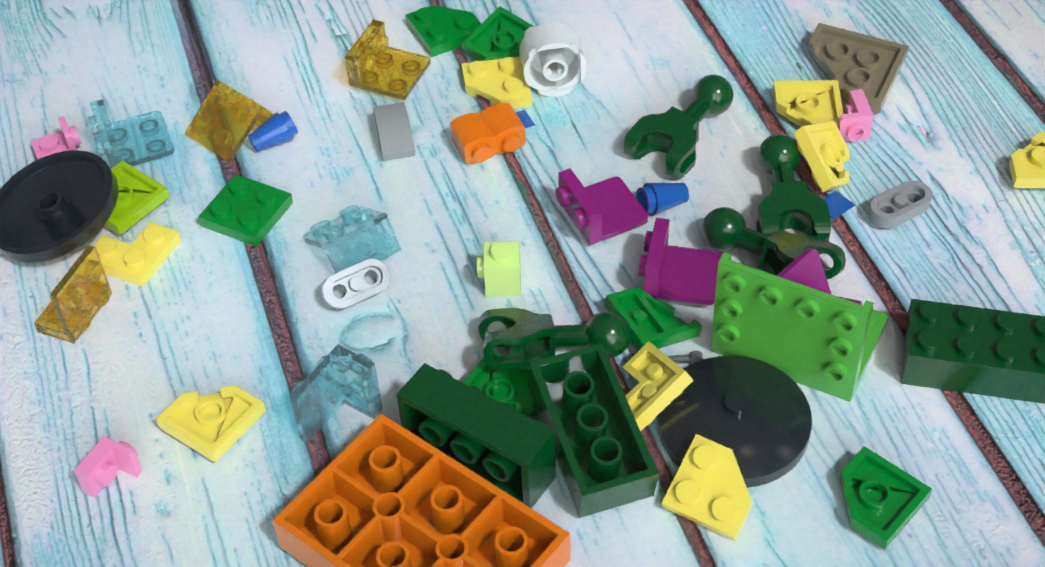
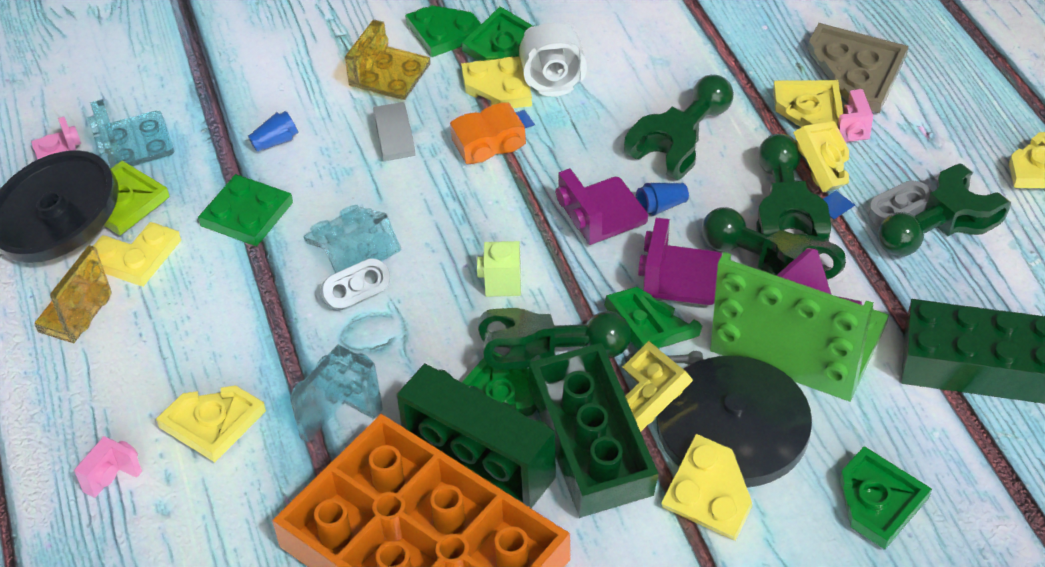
clear yellow bracket [185,80,273,162] -> none
none -> dark green piece [878,163,1011,257]

